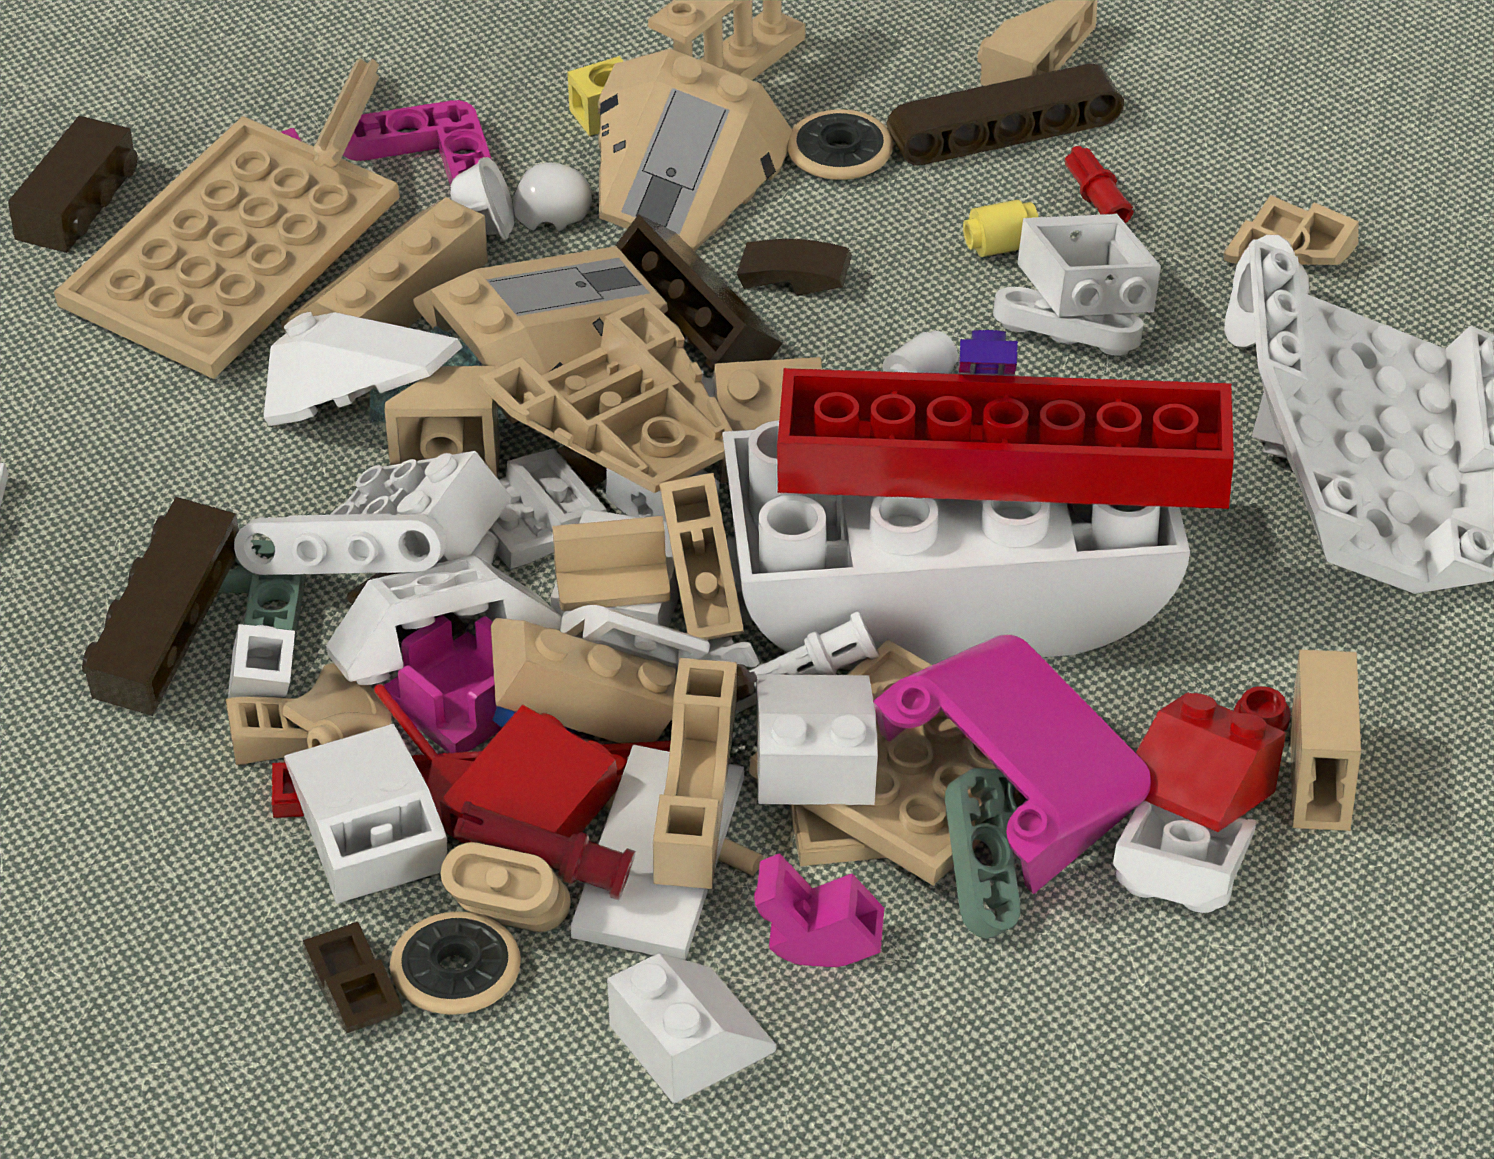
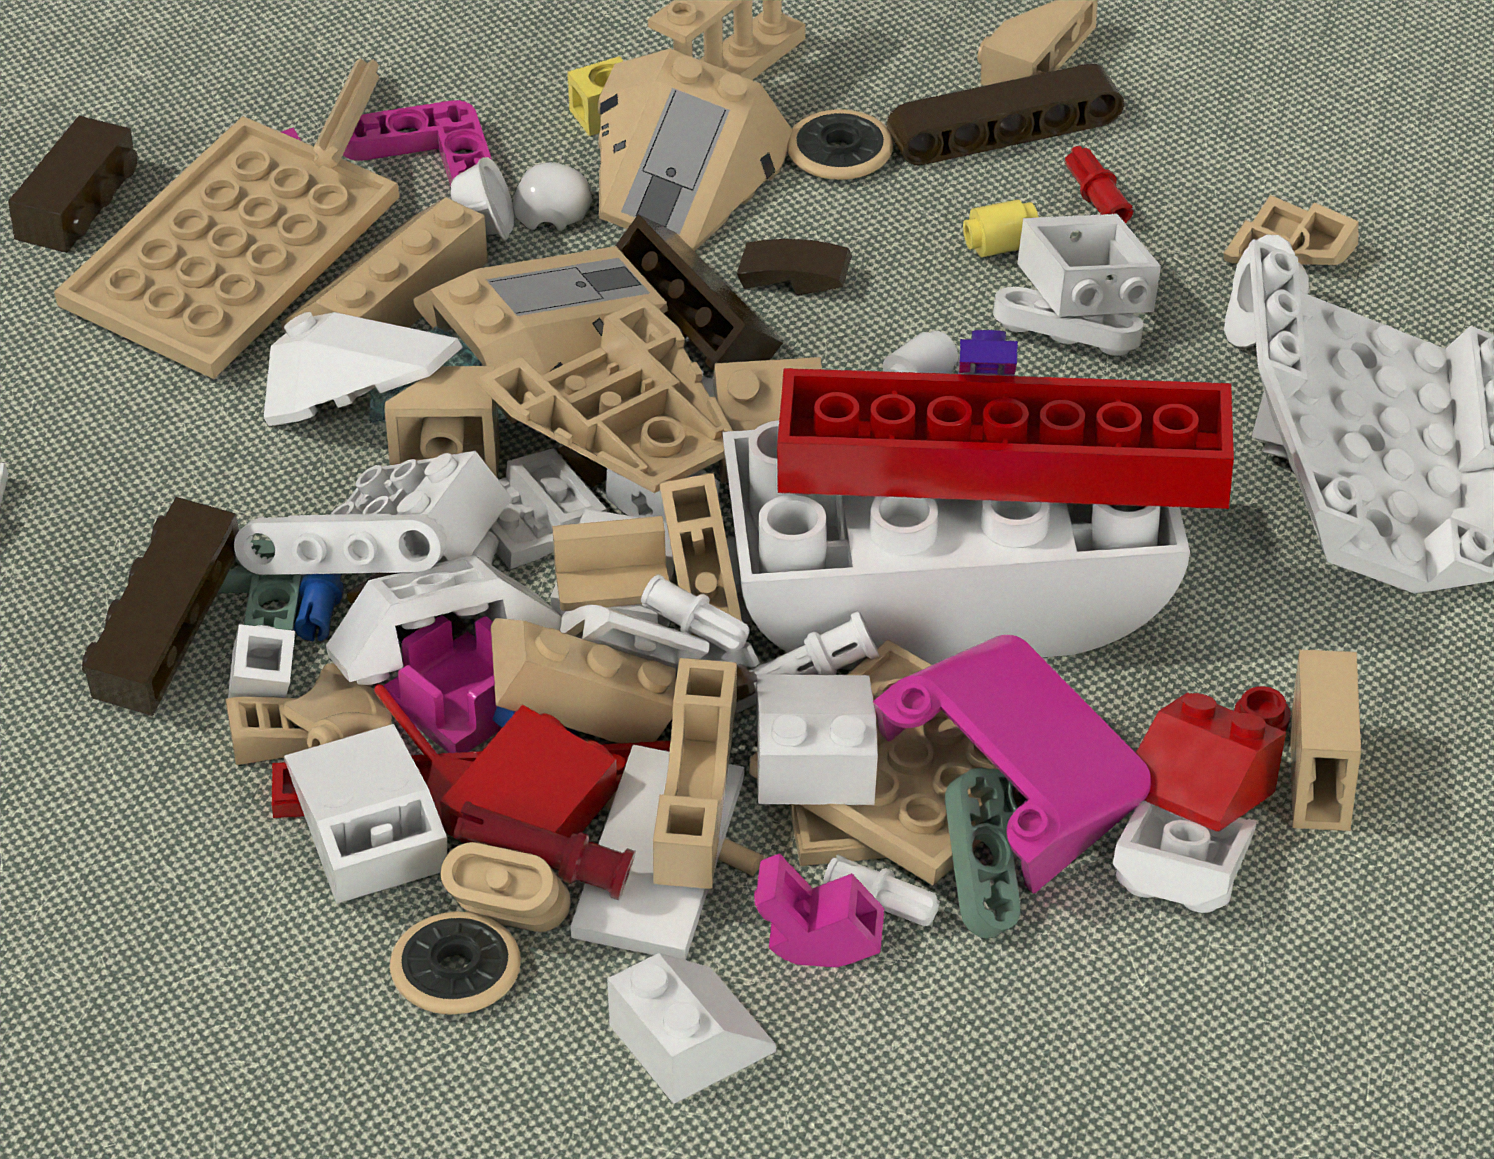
dark brown slope [303,921,403,1034] -> none
none -> blue pin [294,573,344,642]
none -> white axle [641,574,750,653]
none -> white axle [823,855,940,926]

